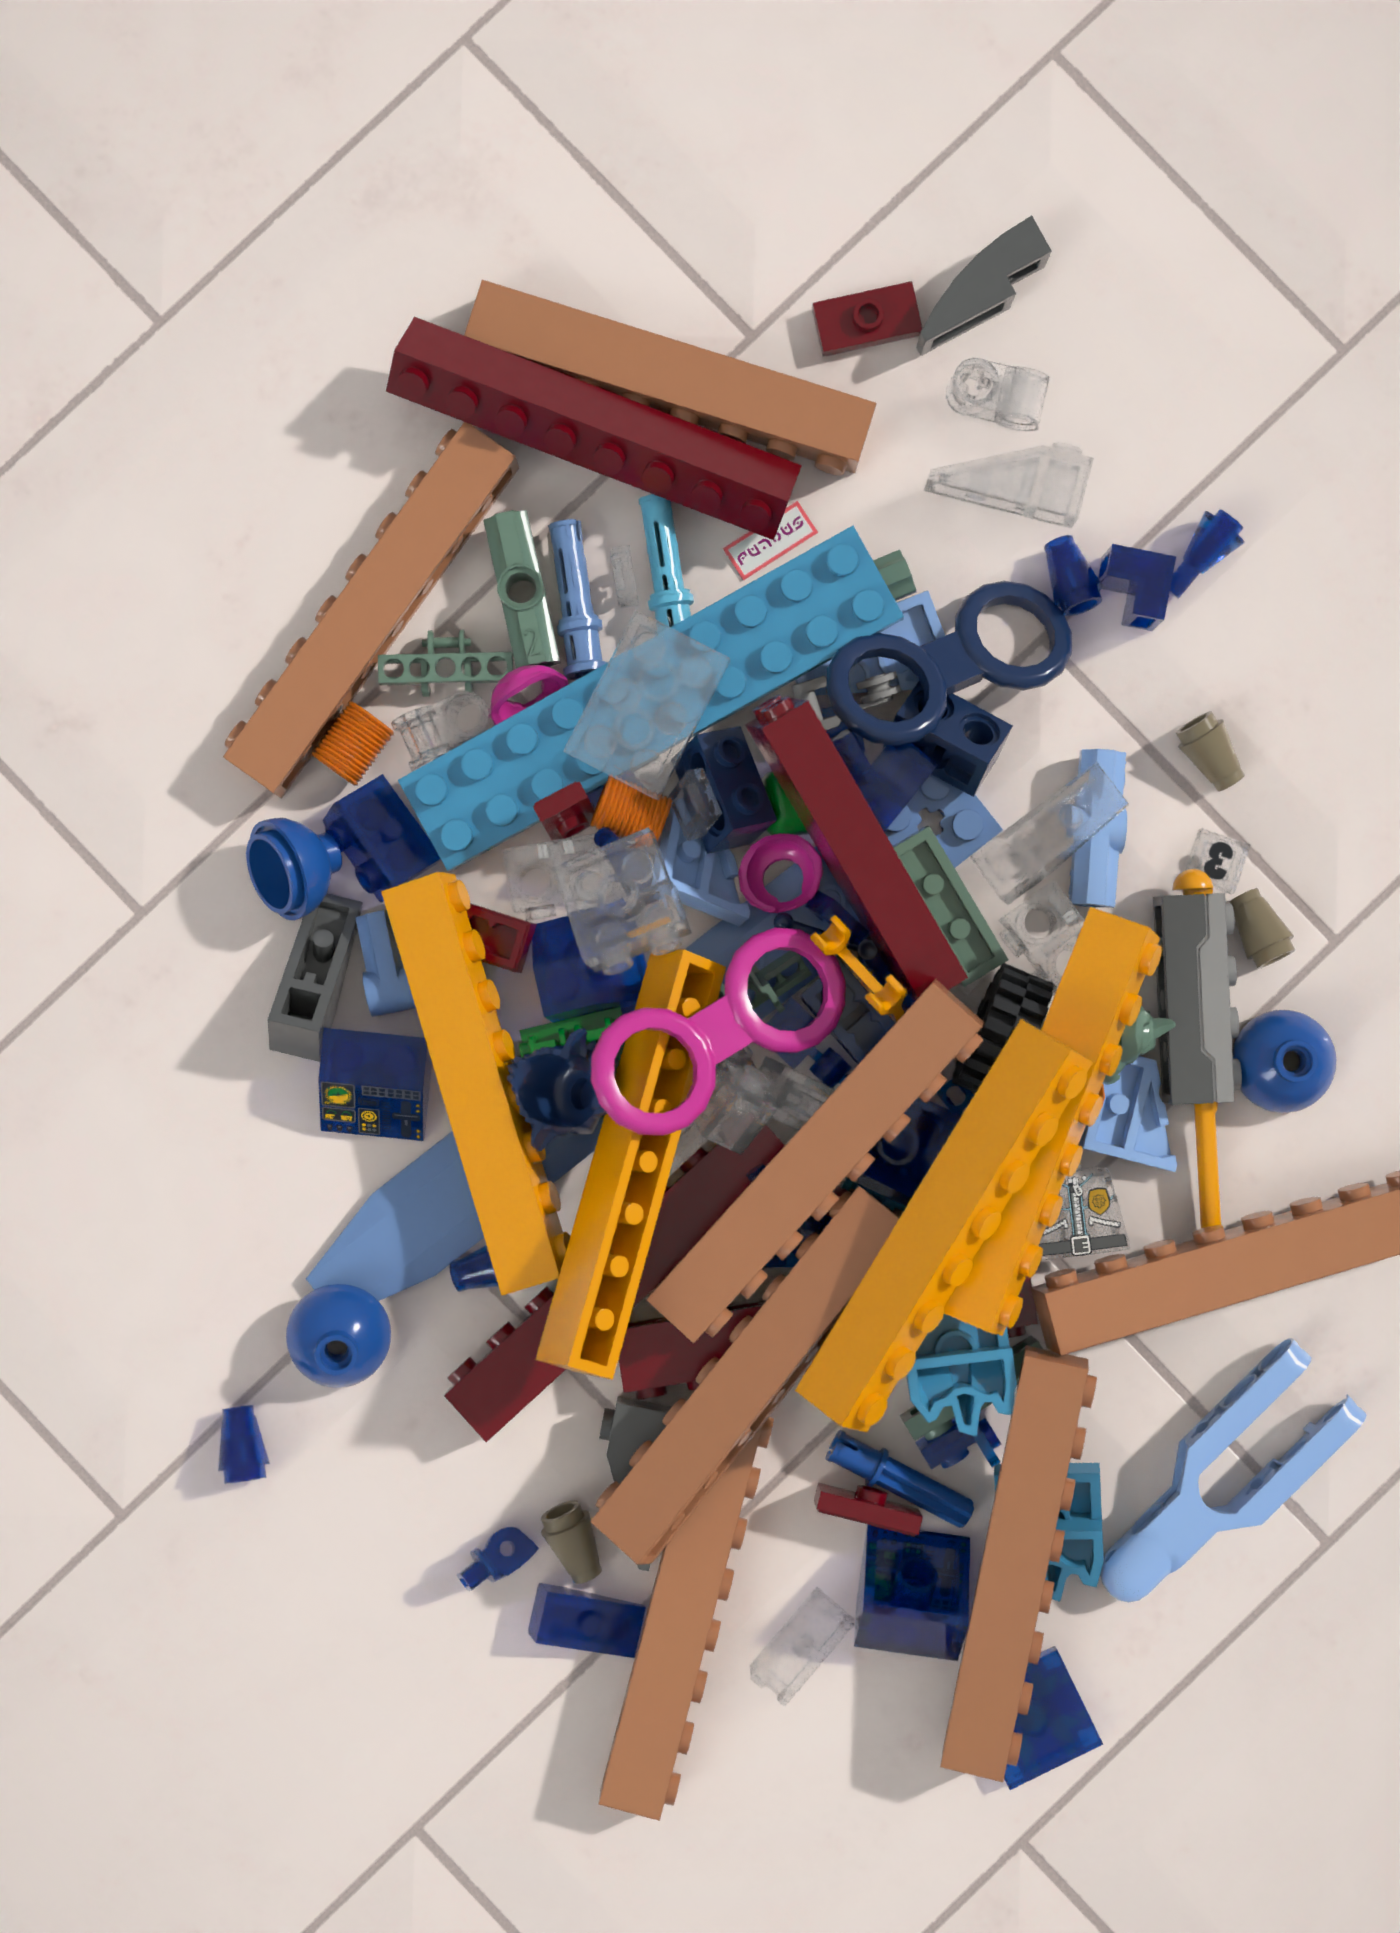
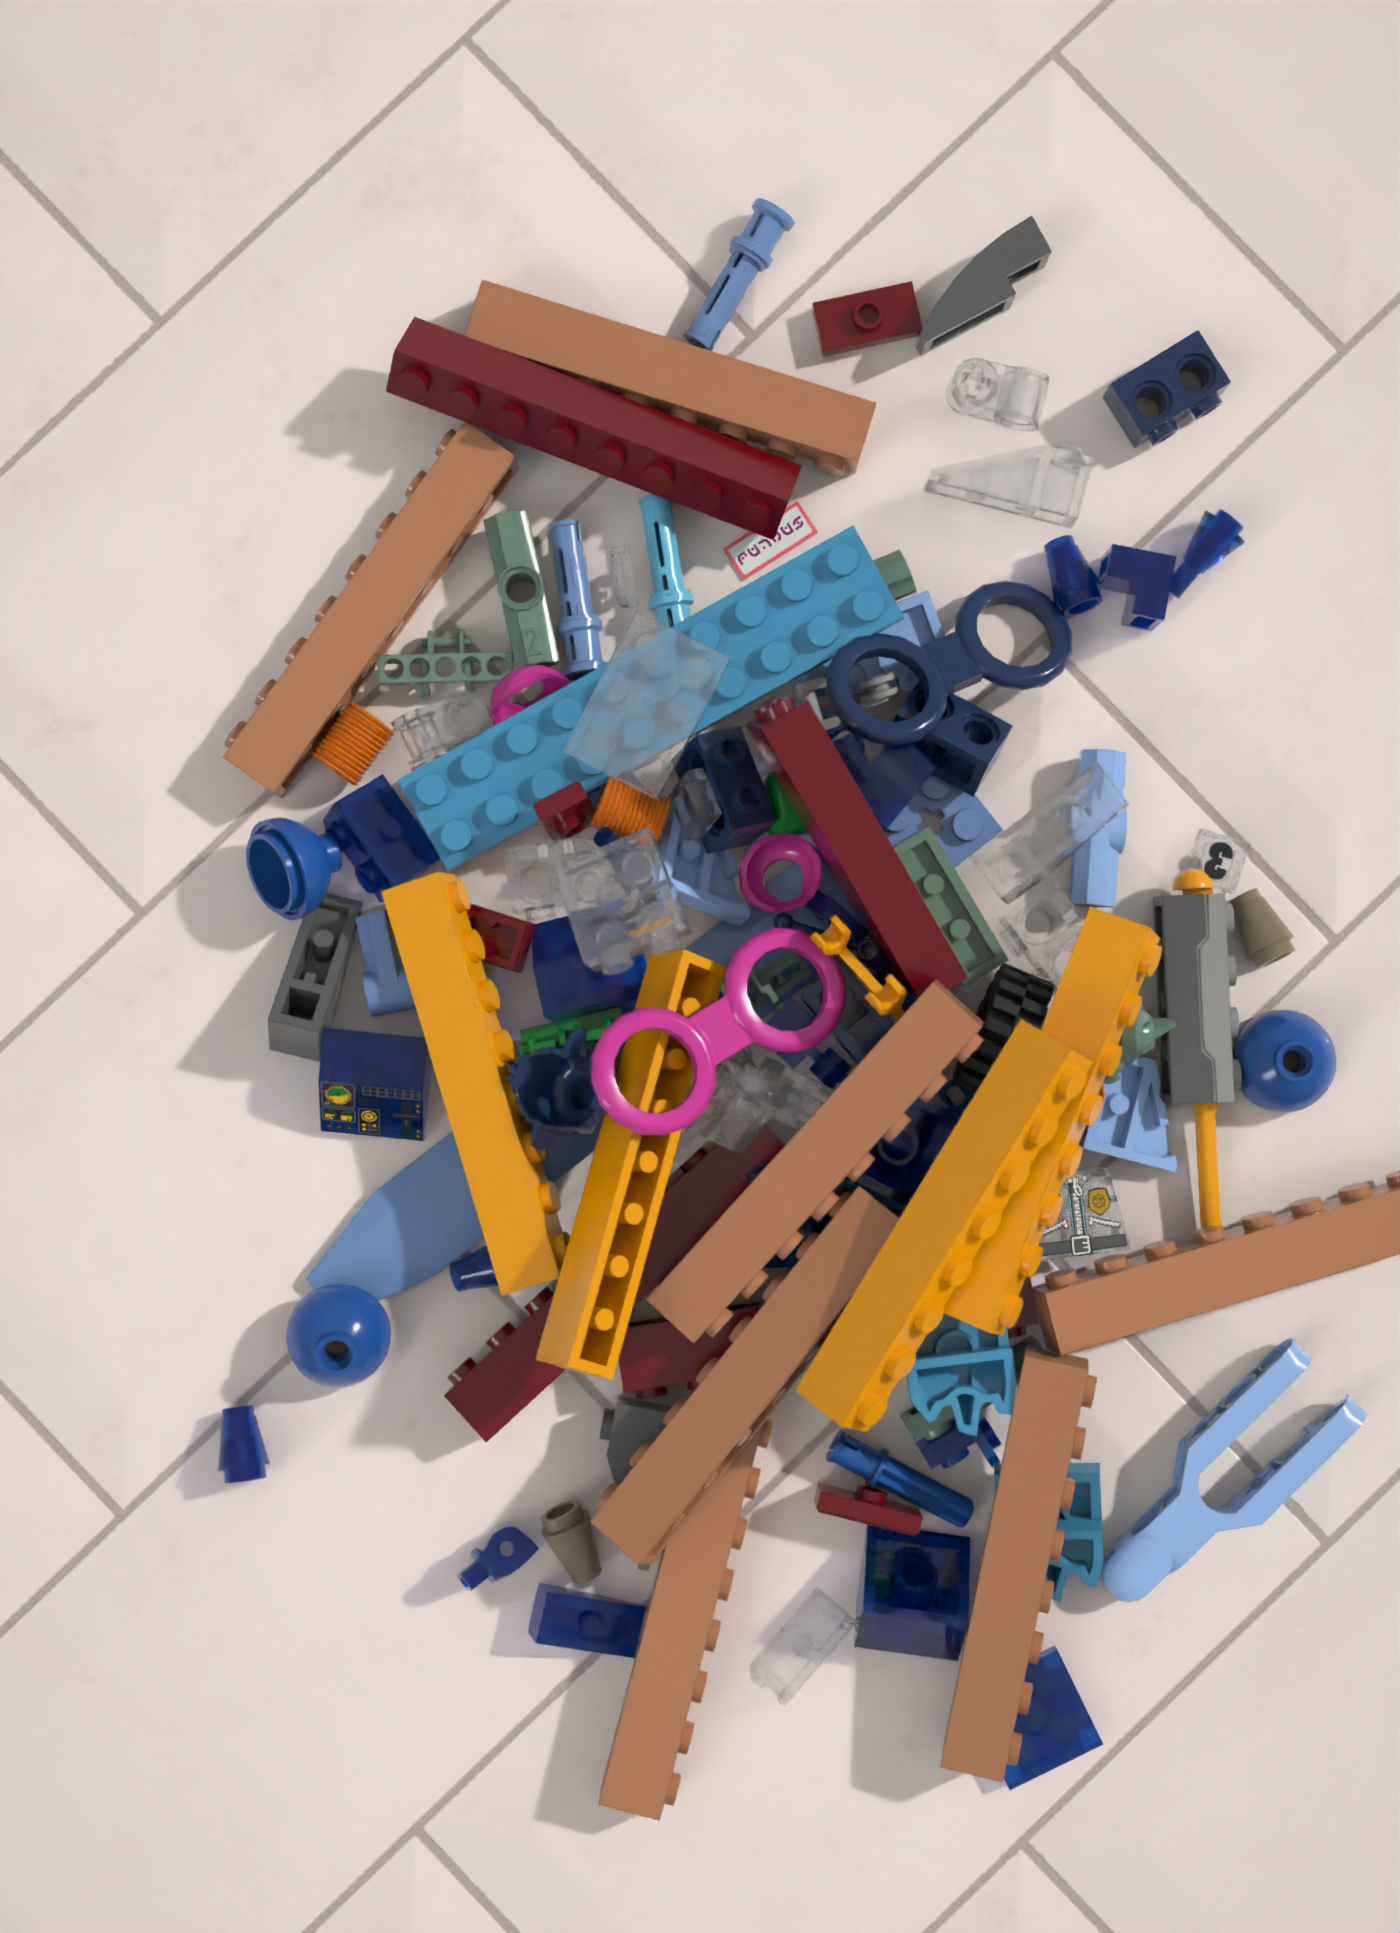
dark tan cone [1176,711,1245,791] -> none
none -> medium blue pin [683,198,795,351]
none -> dark blue brick [1102,330,1231,448]

